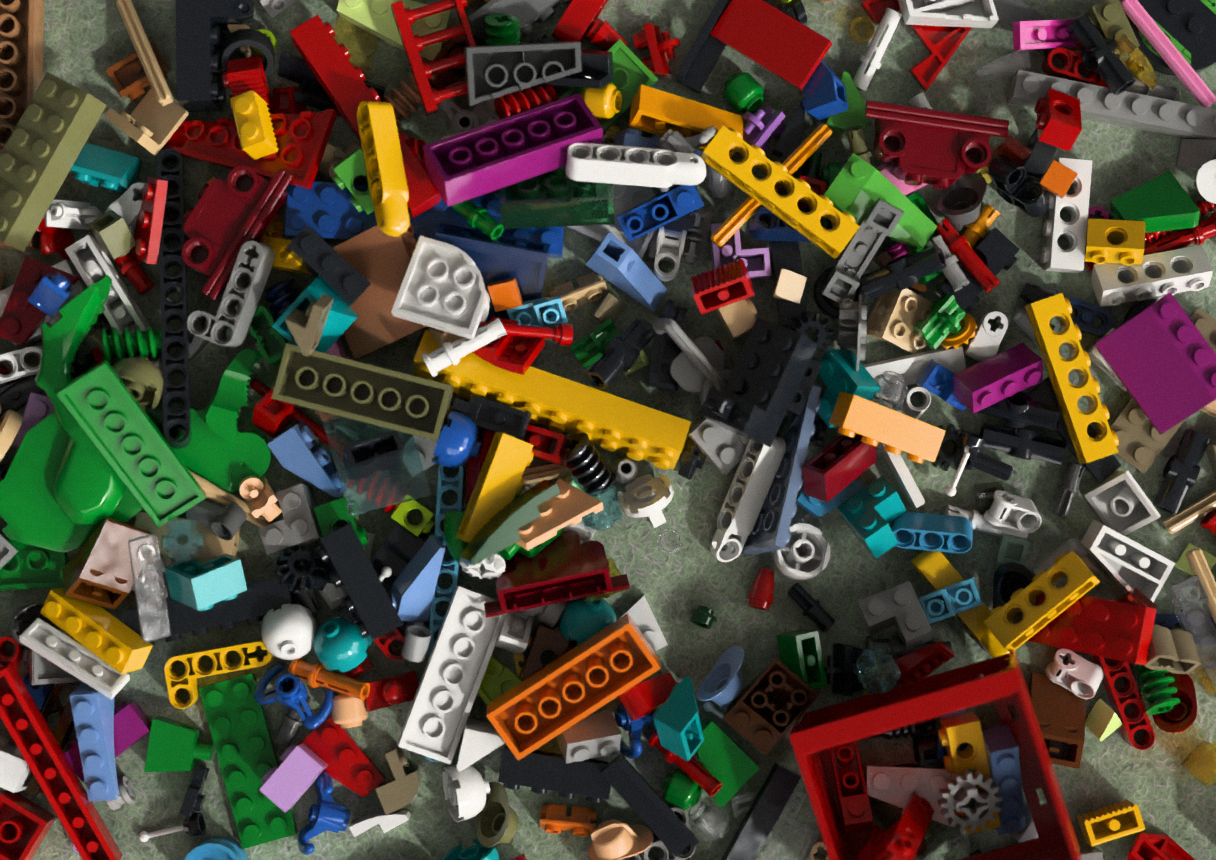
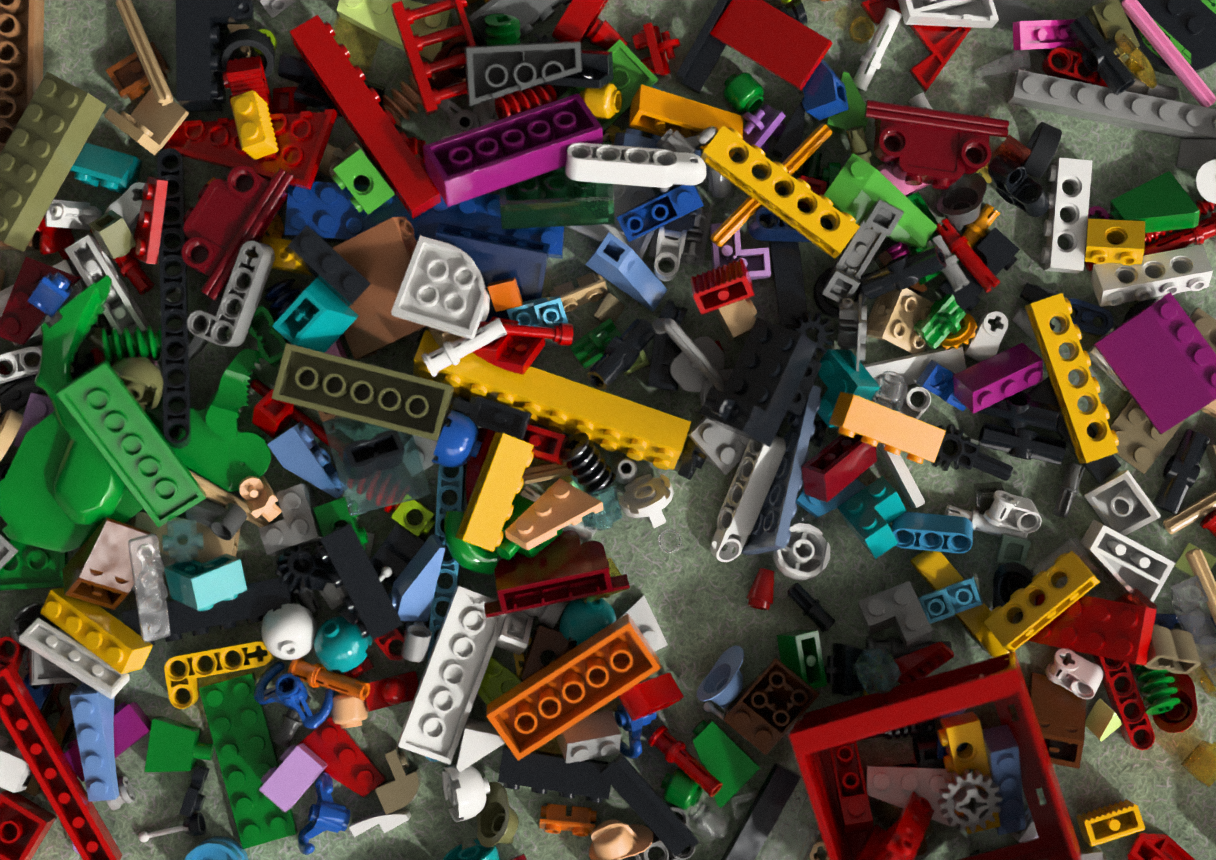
dark tan slope [285,294,334,357] -> none
yellow piece [357,101,410,237] -> none
green pin [452,200,504,240] -> none
dark green slope [459,480,560,566] -> none
white gear [460,554,506,580] -> none
teal slope [653,675,704,761] -> none
dark green plate [690,606,717,629] -> none
tan slope [772,268,807,304] -> none
hinge [945,431,986,497] -> none
red brick [1034,88,1082,151] -> none
orange tile [1039,160,1078,199] -> none

